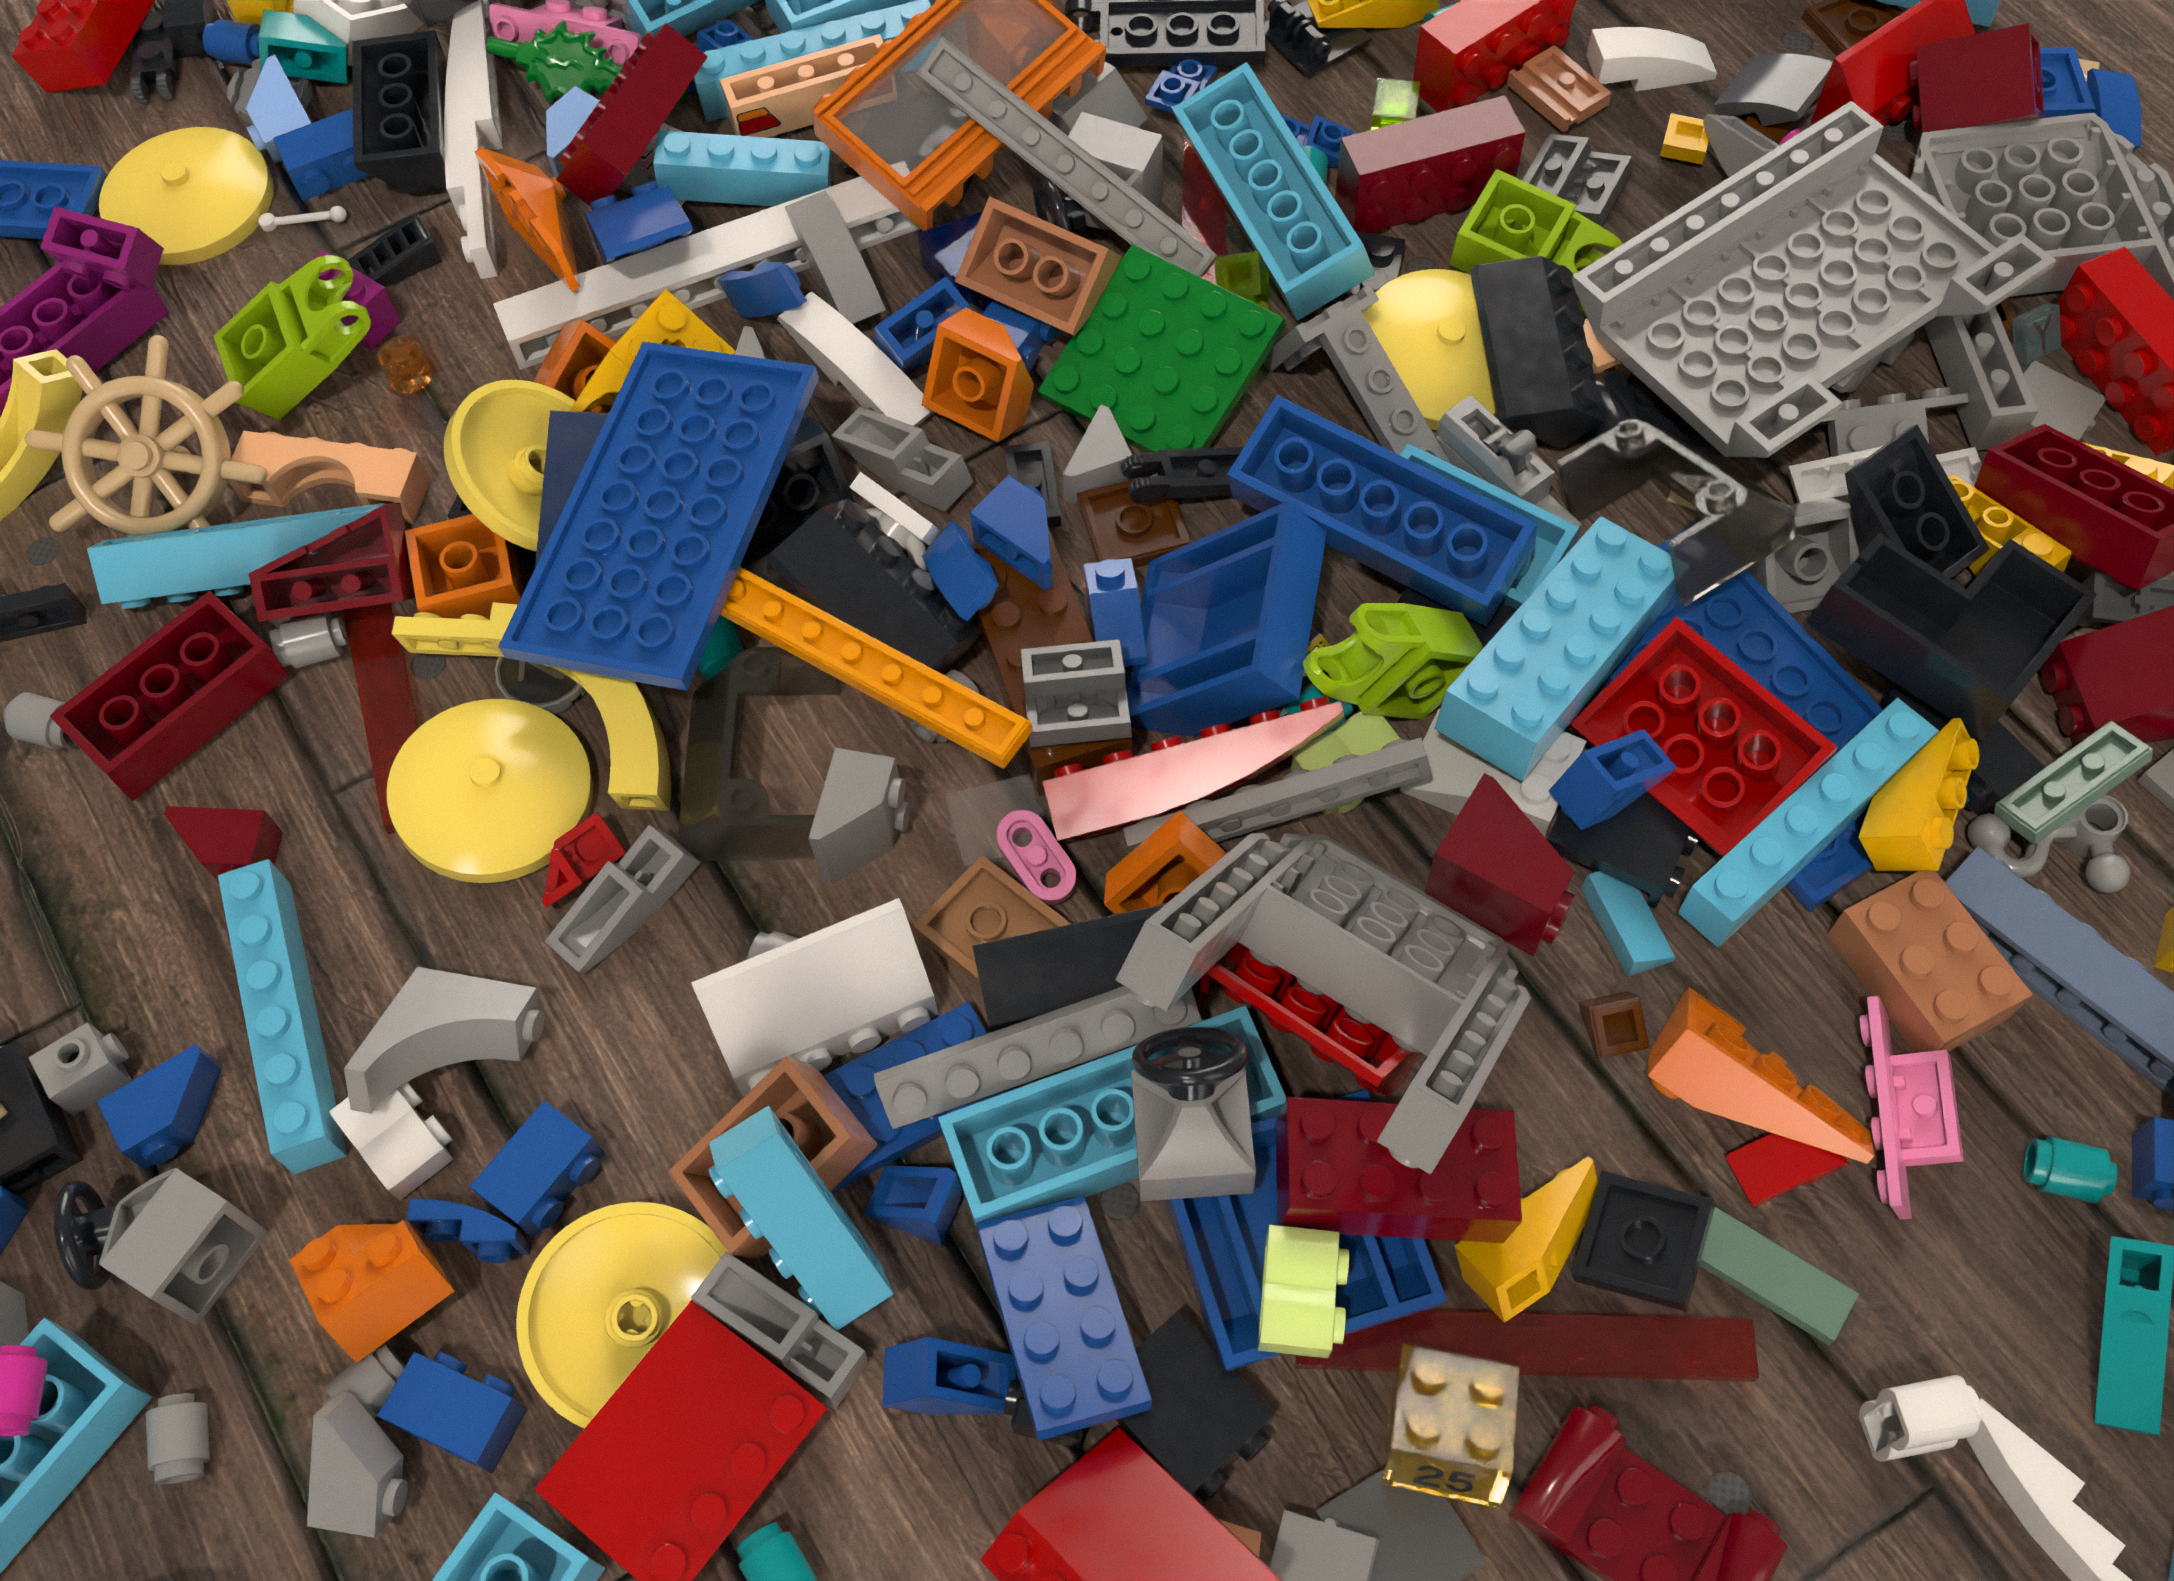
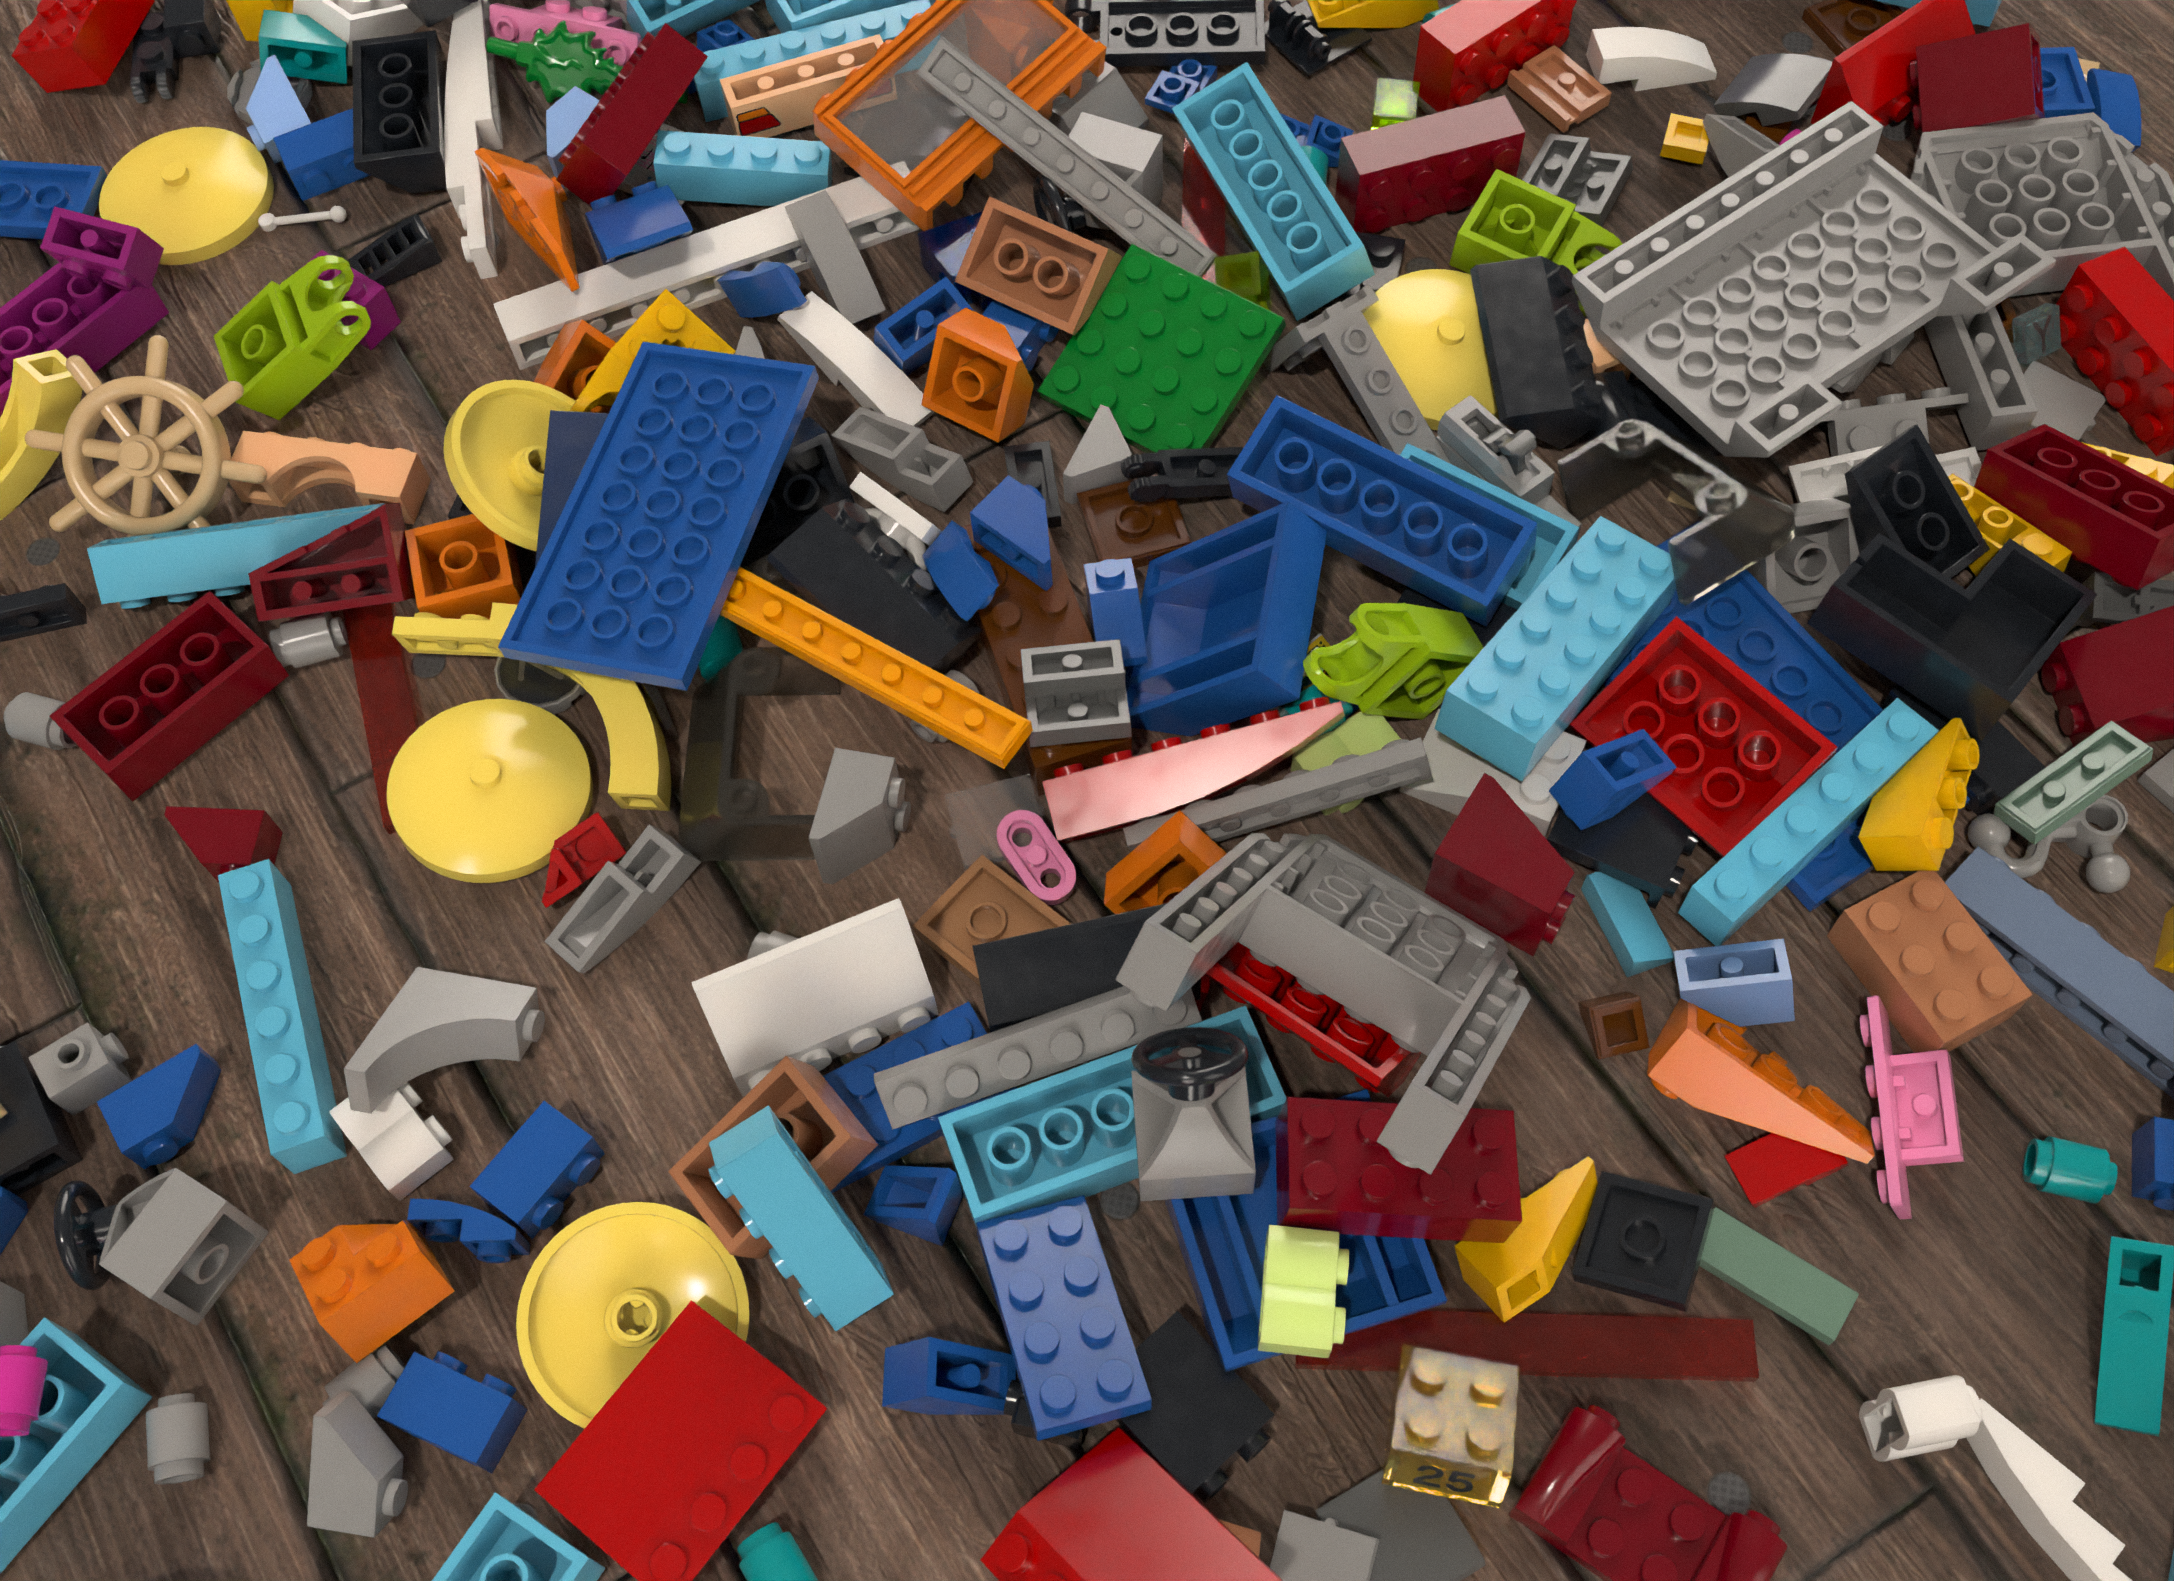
blue brick [203,20,260,65] -> none
clear orange wheel [377,336,433,393] -> none
light grey slope [691,1251,869,1410] -> none
none -> medium blue slope [1673,938,1795,1027]

